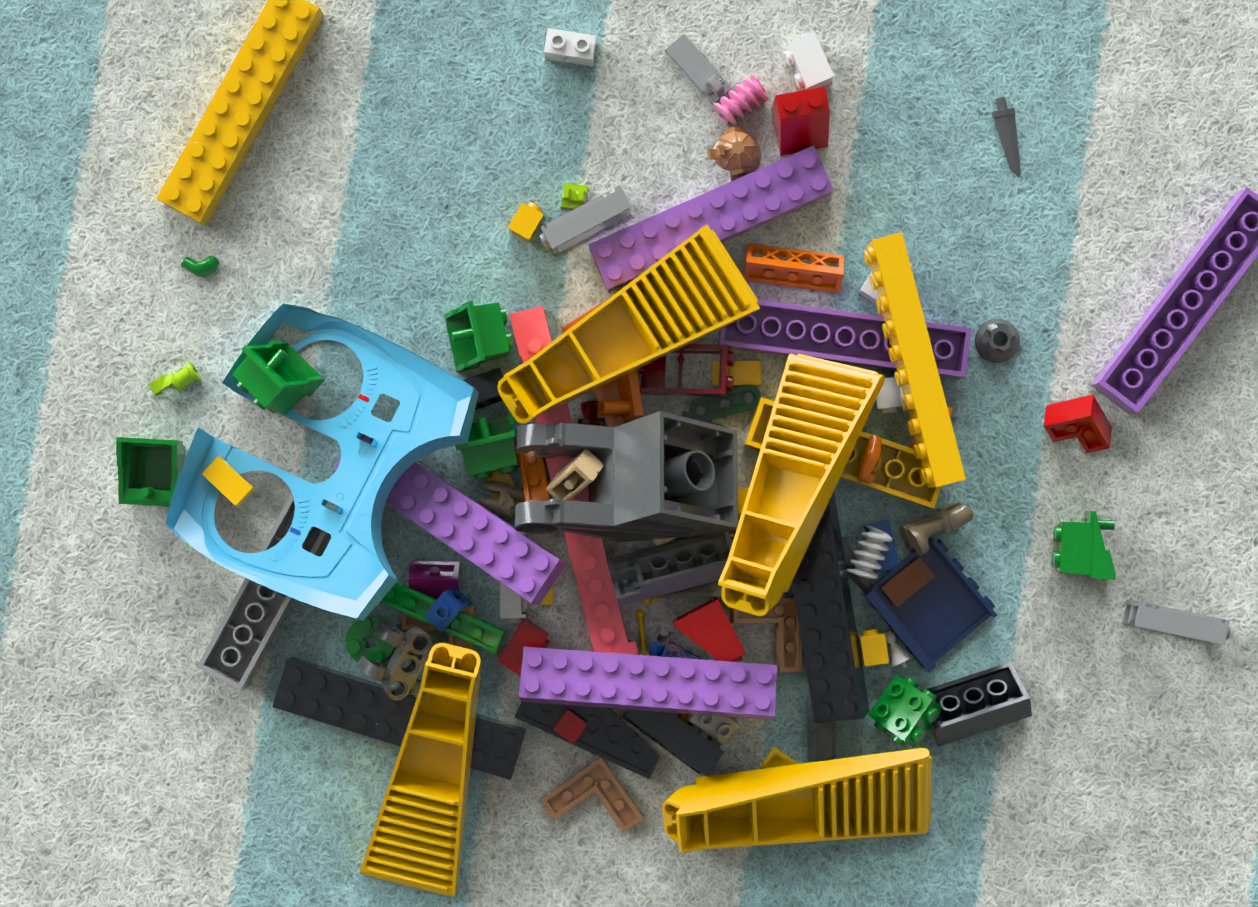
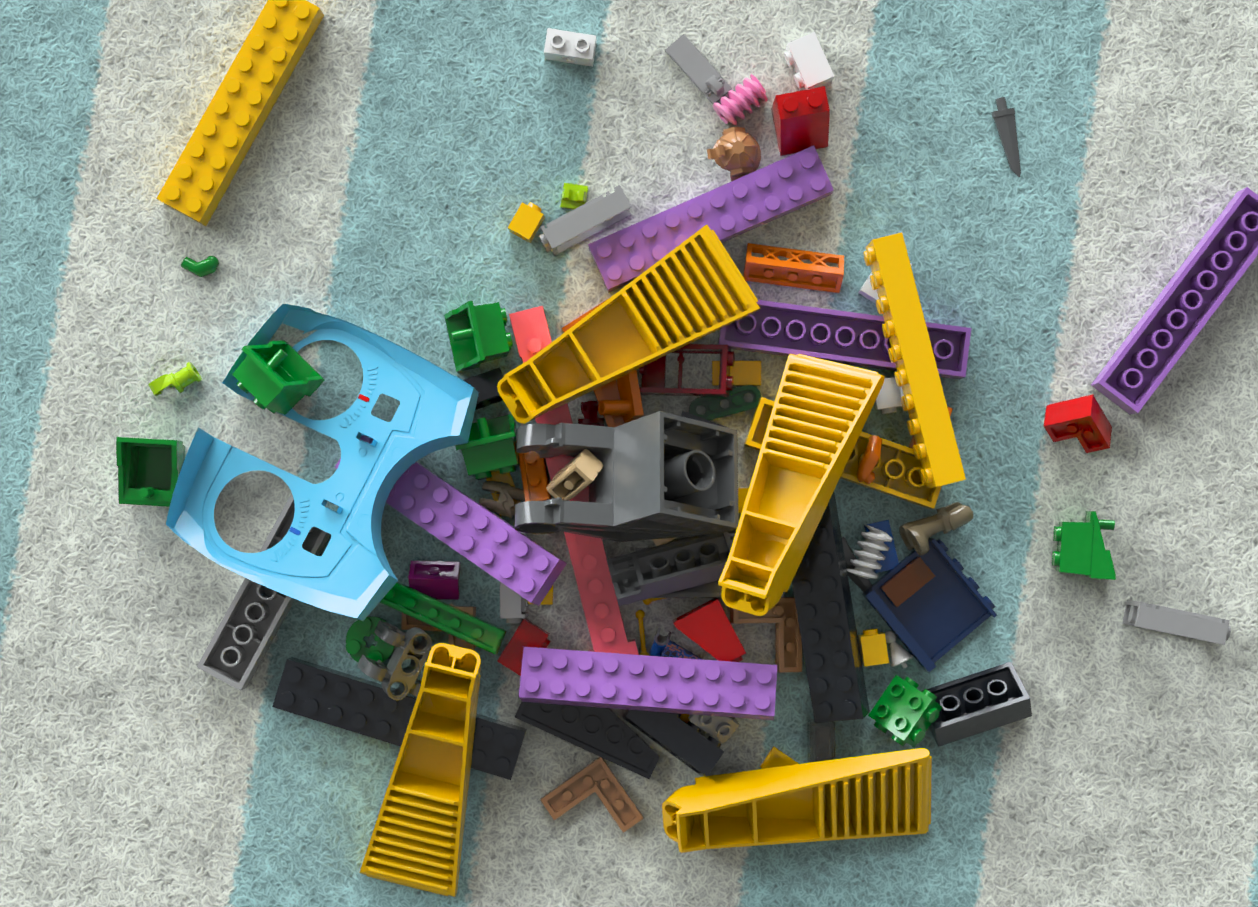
yellow tile [202,456,255,507] -> none
blue bracket [425,586,472,632] -> none
red tile [553,709,588,744] -> none
dark grey piece [975,319,1020,363] -> none

